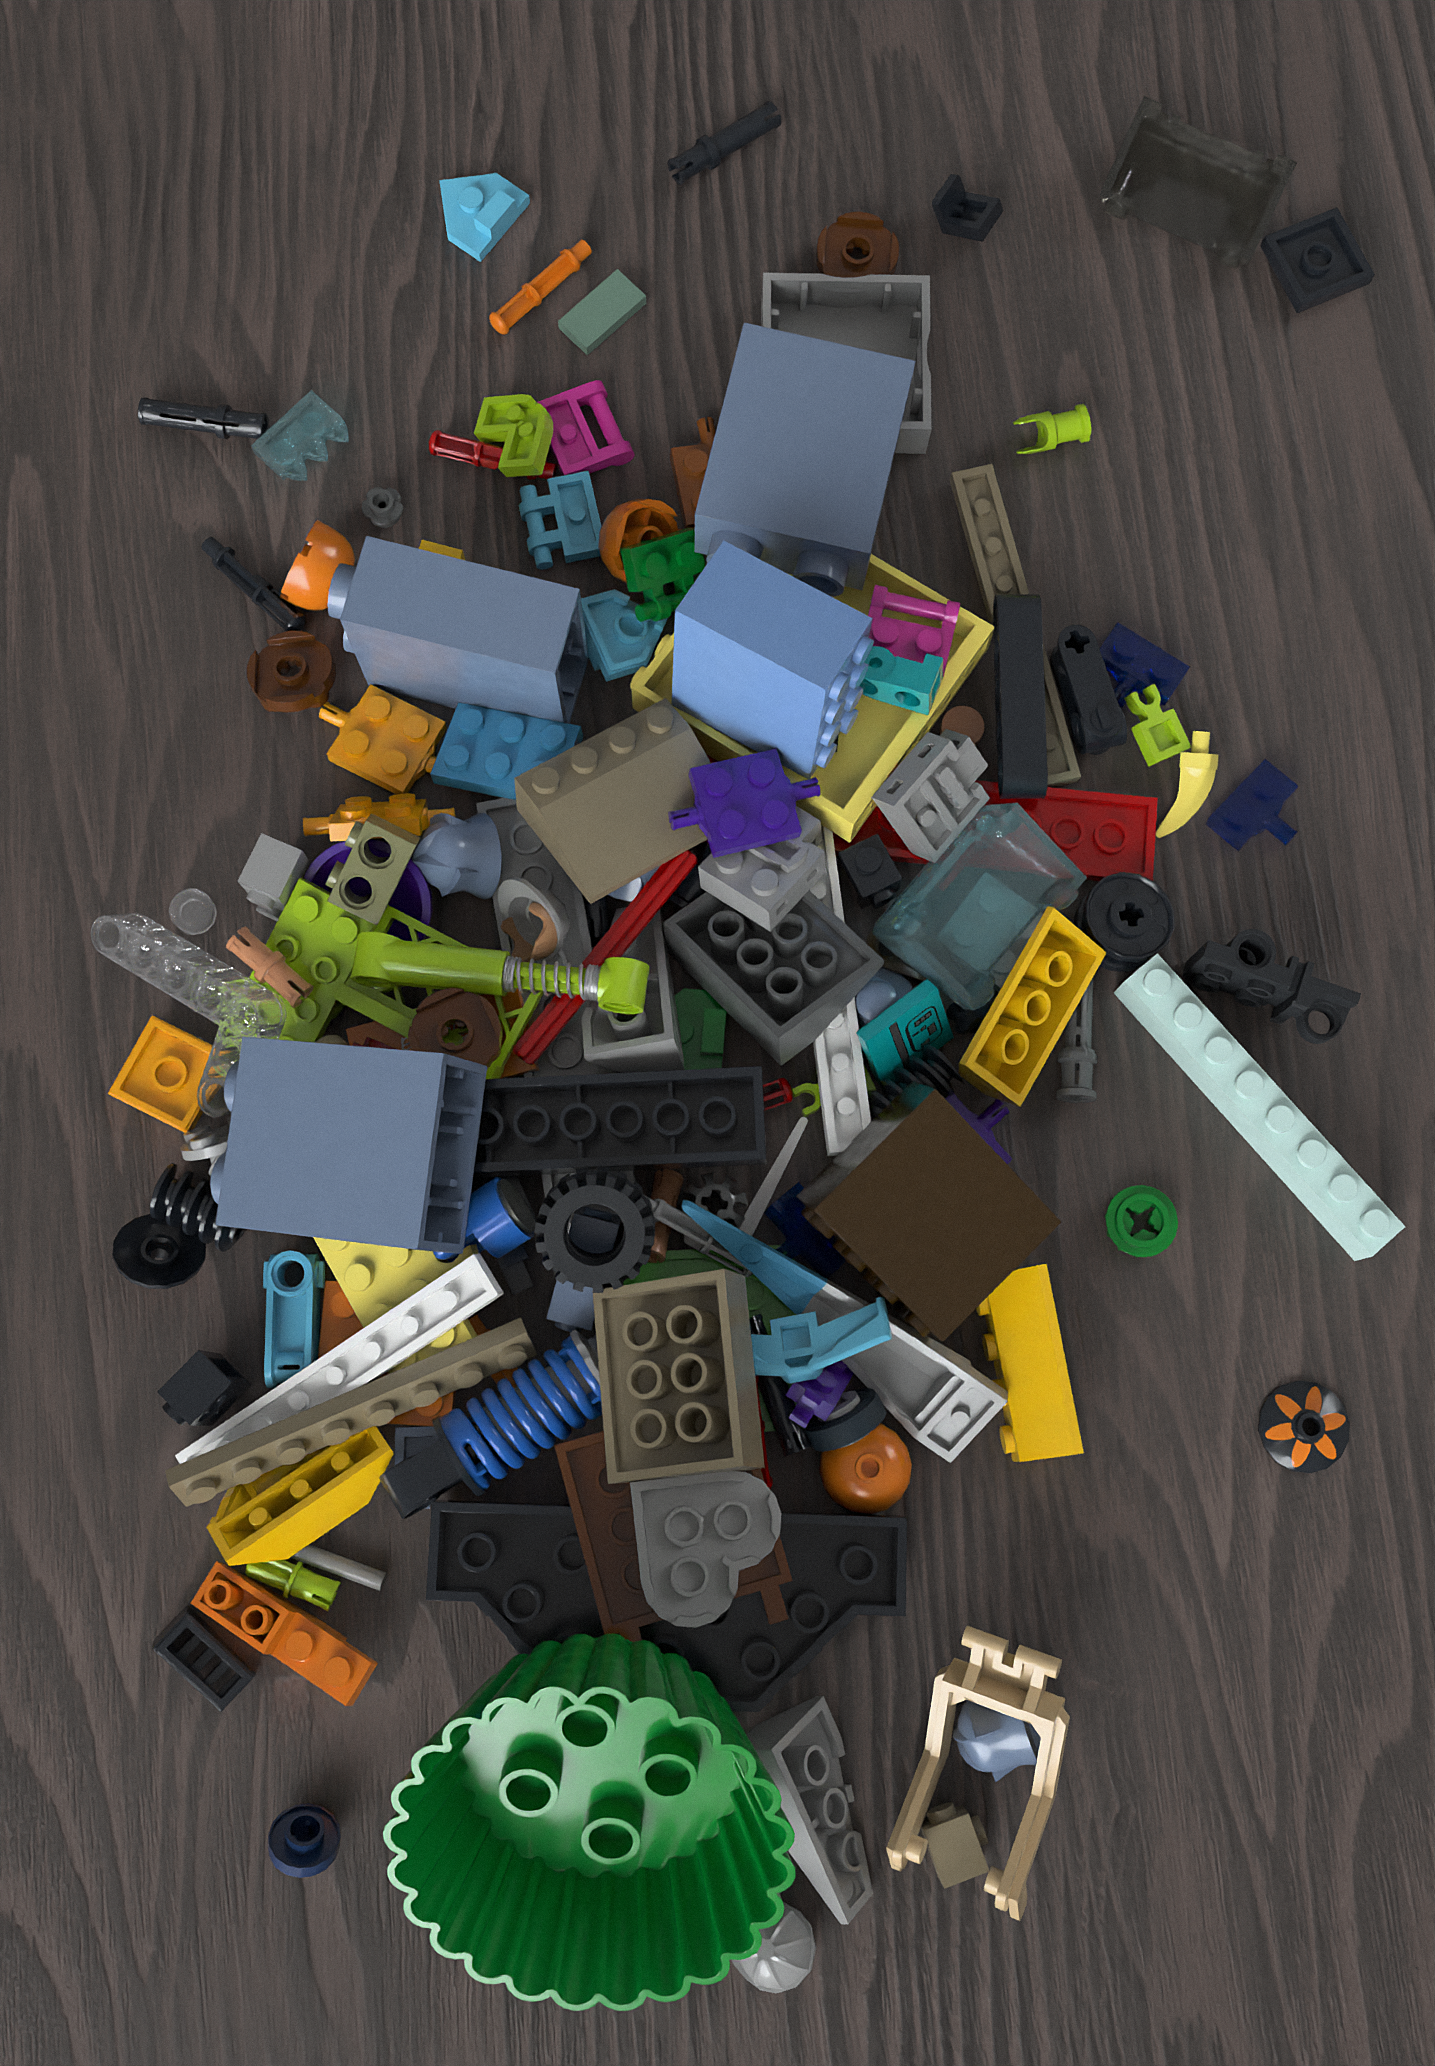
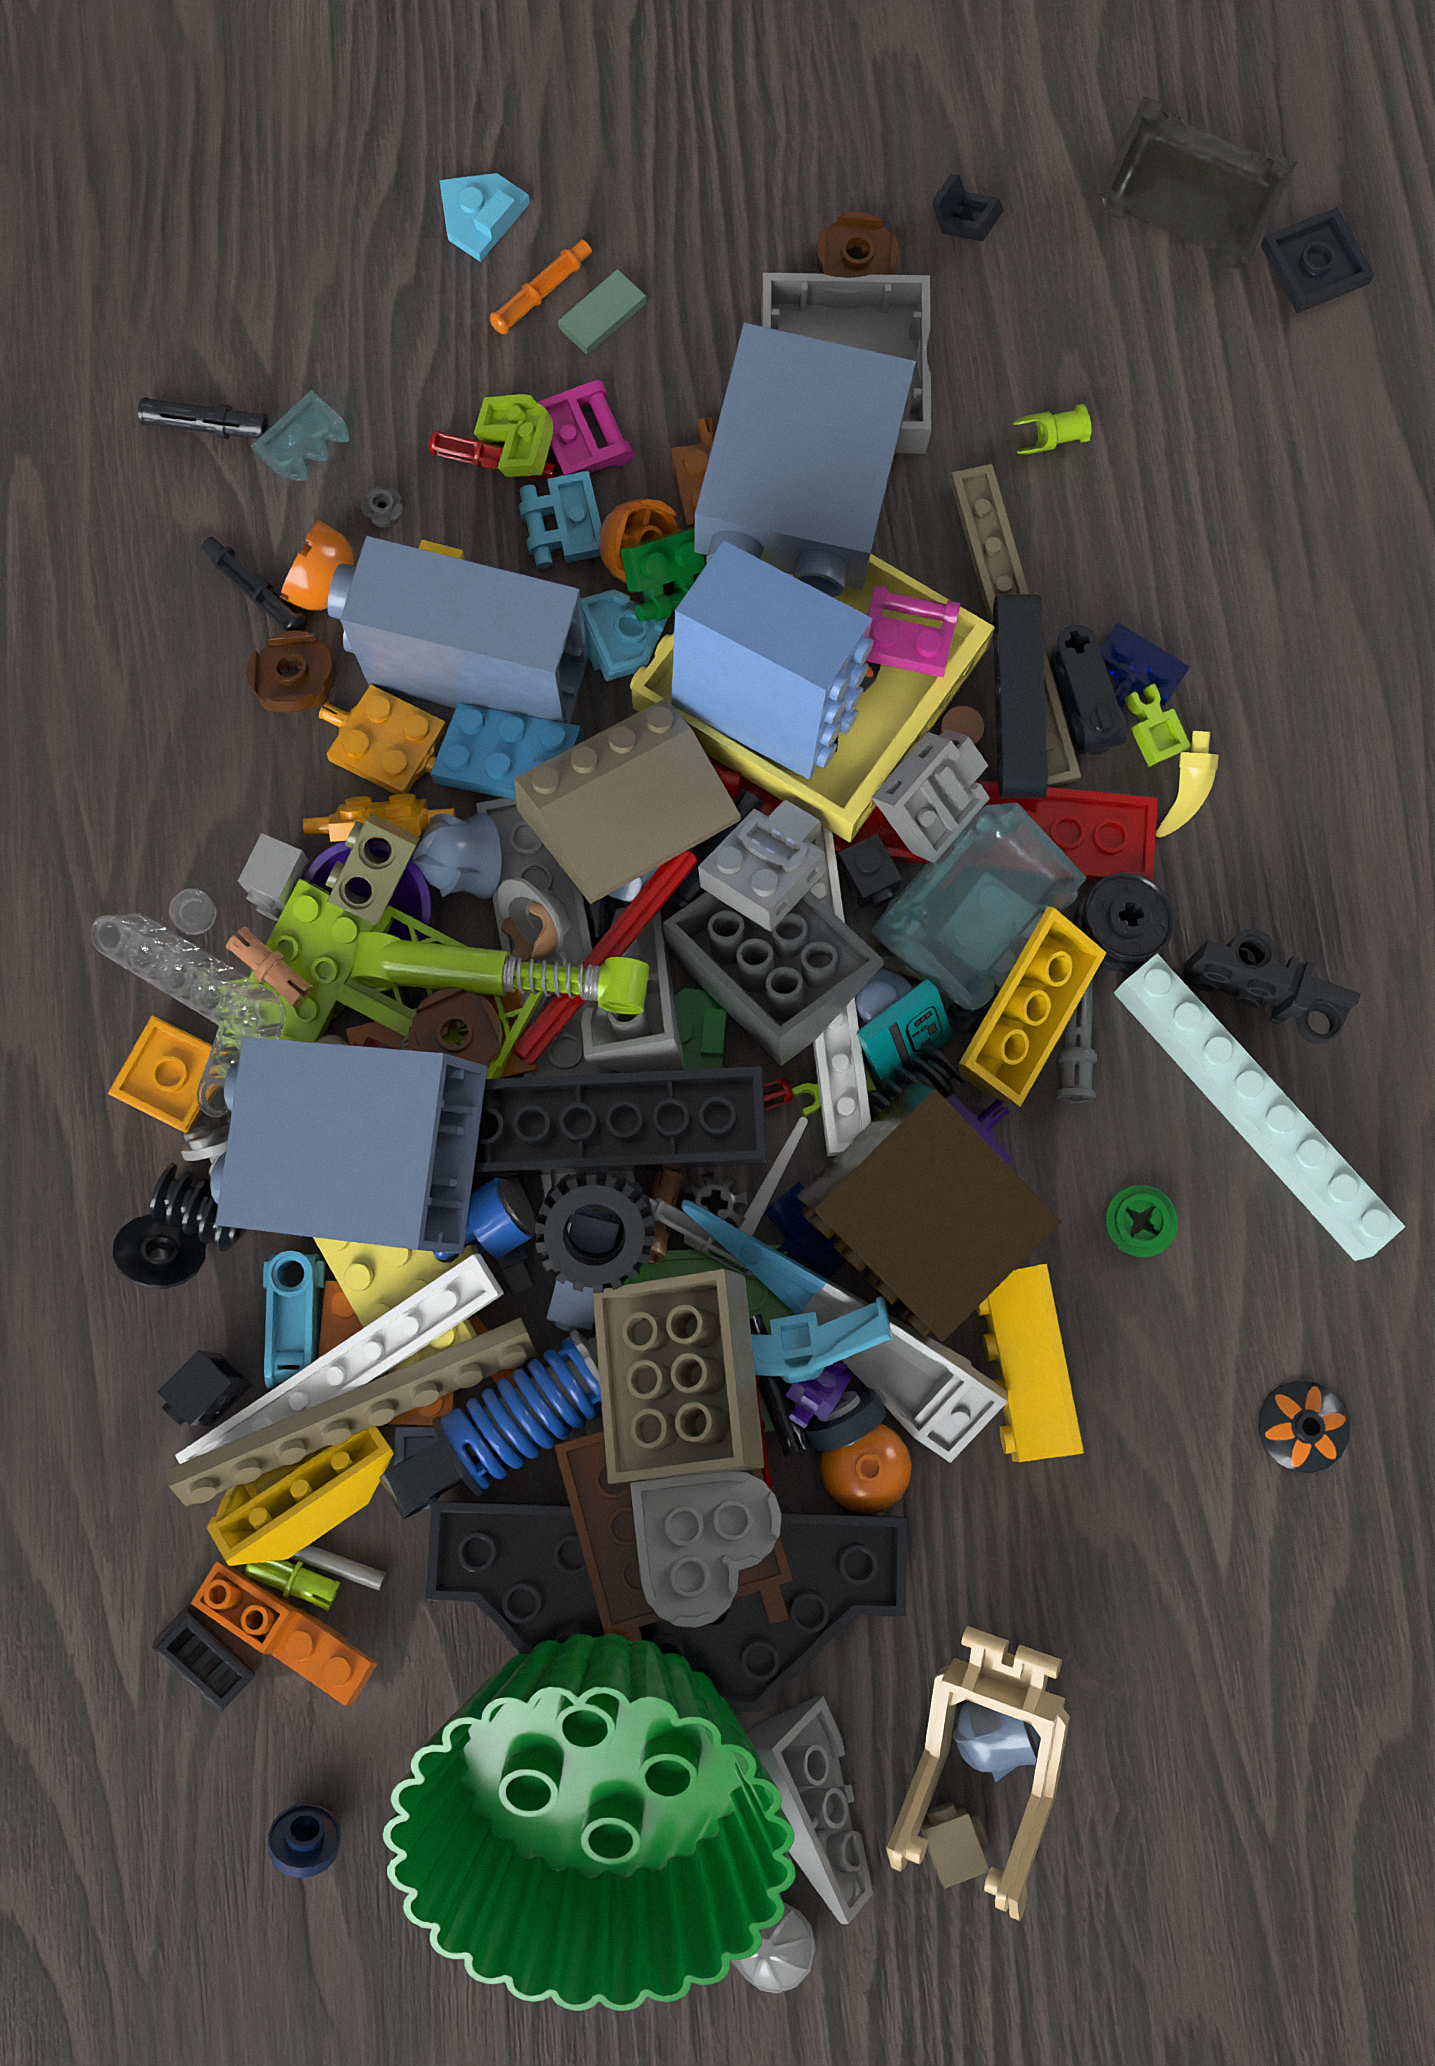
black pin [667,101,782,185] -> none
dark purple plate [668,748,821,858] -> none
teal leg [859,646,943,715] -> none
clear blue plate [1206,759,1298,852] -> none

